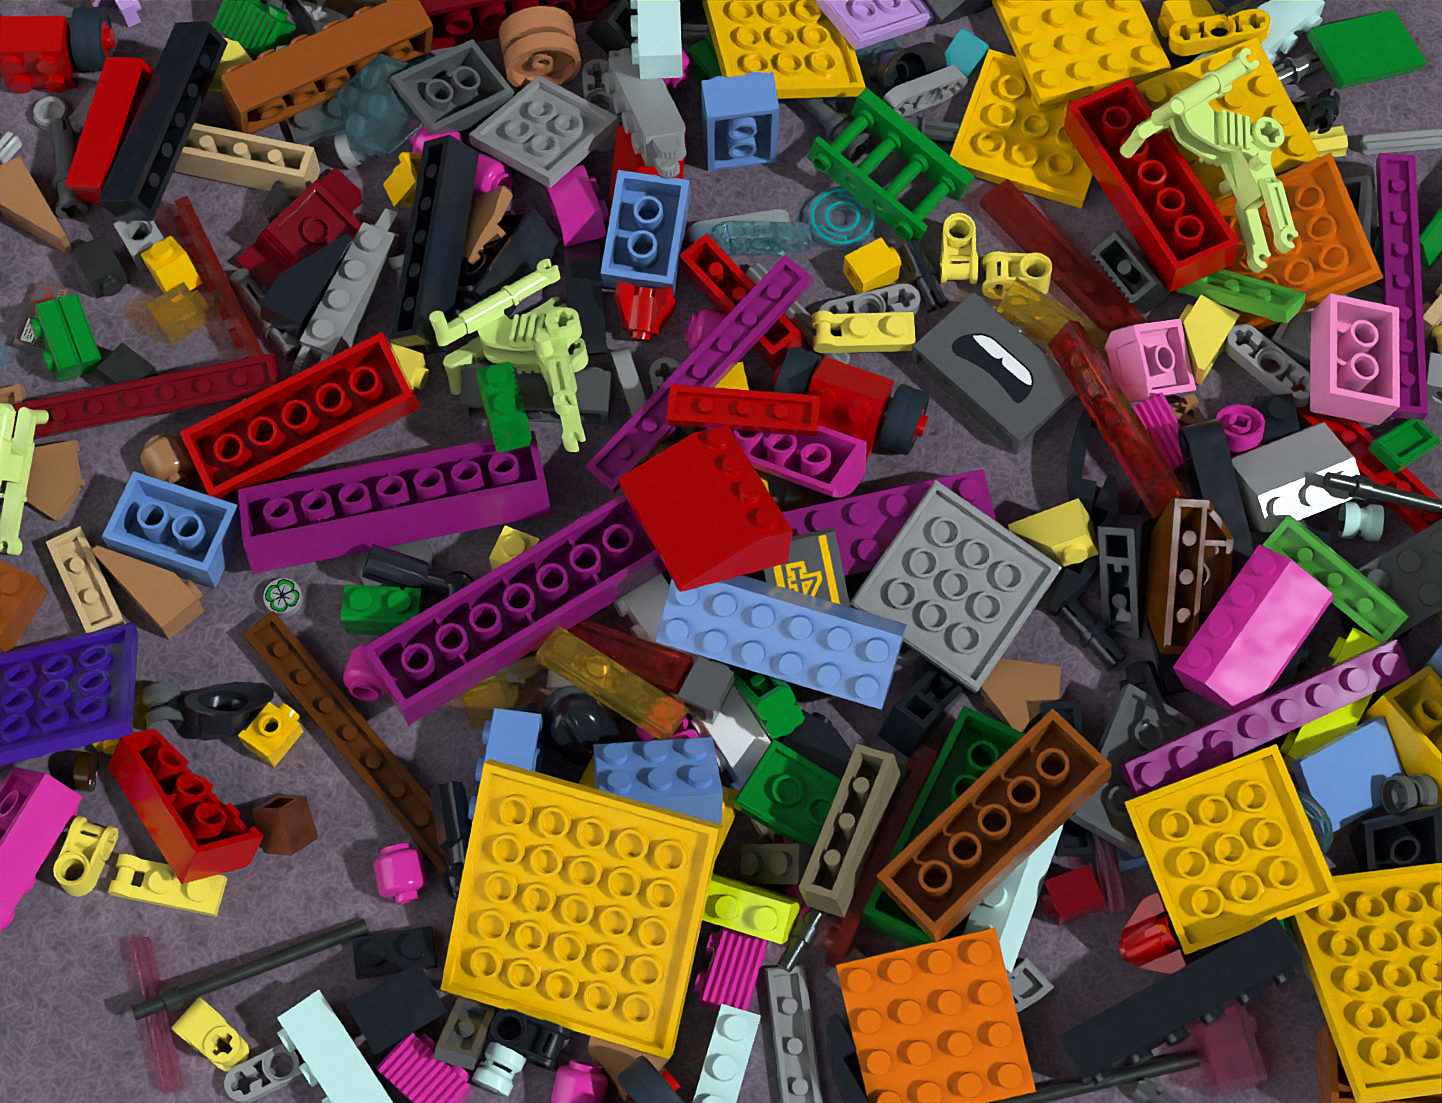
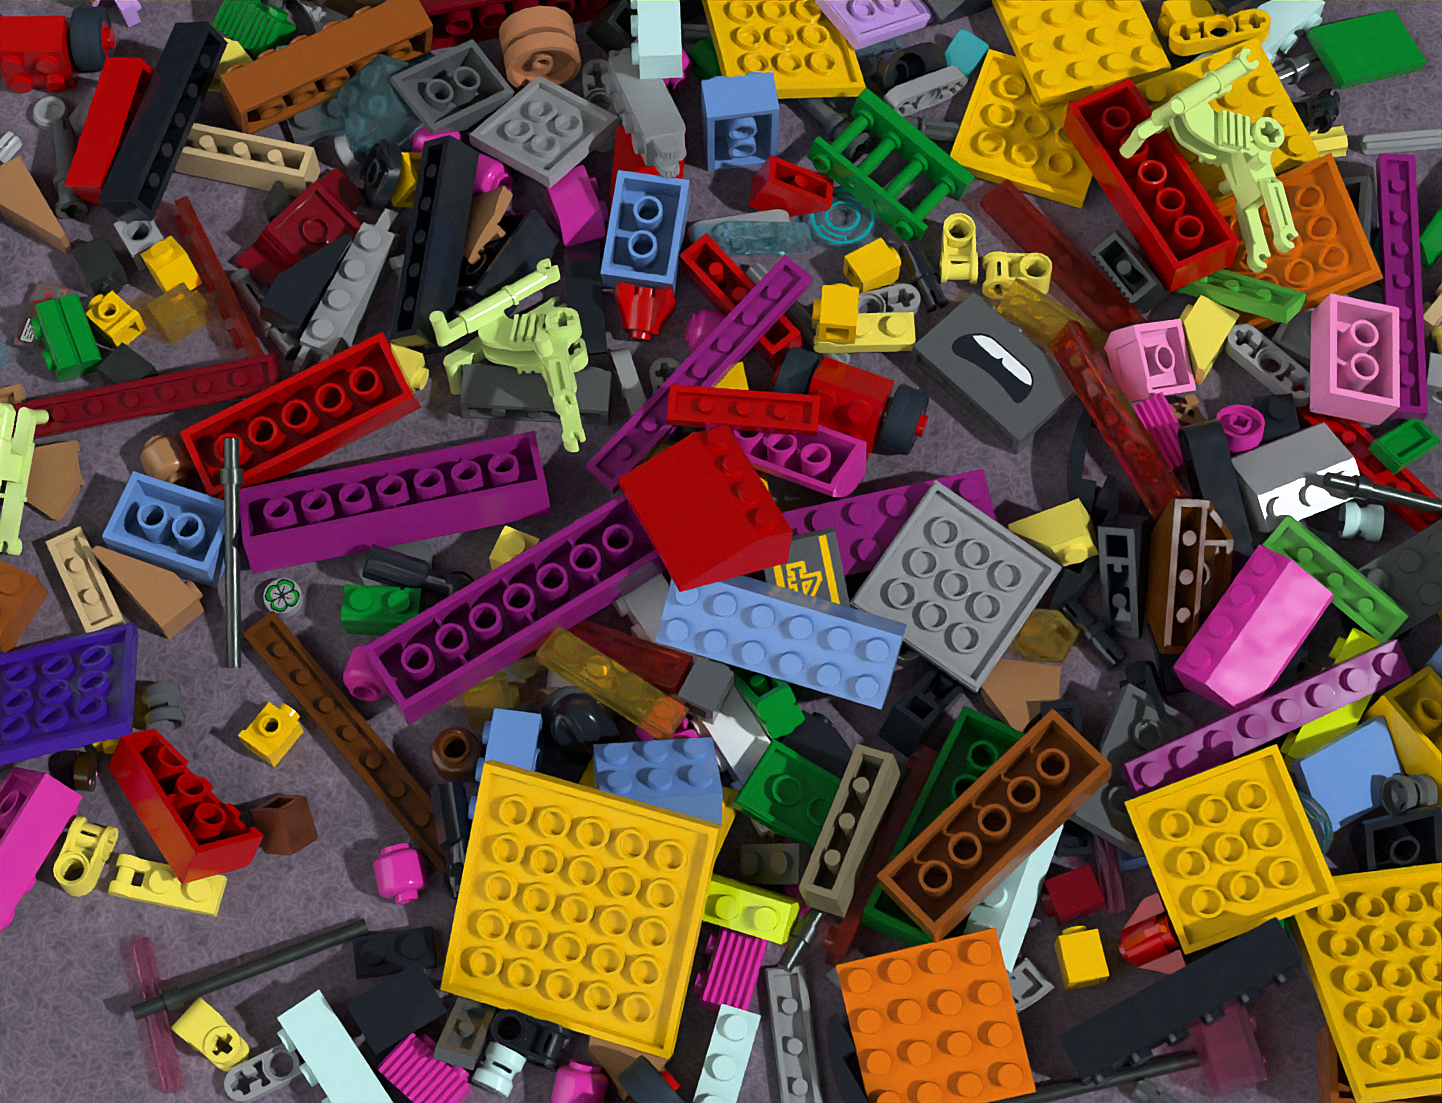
black piece [185,682,274,741] -> none
green brick [476,361,533,453] -> none
none -> yellow brick [85,291,146,349]
none -> pearl dark grey bar [220,438,244,668]
none -> black tile [357,139,401,211]
none -> reddish brown head [430,727,483,783]
none -> red slope [749,155,834,217]
none -> yellow brick [812,283,860,344]
none -> clear yellow brick [1011,609,1079,664]
none -> yellow brick [1054,926,1109,991]

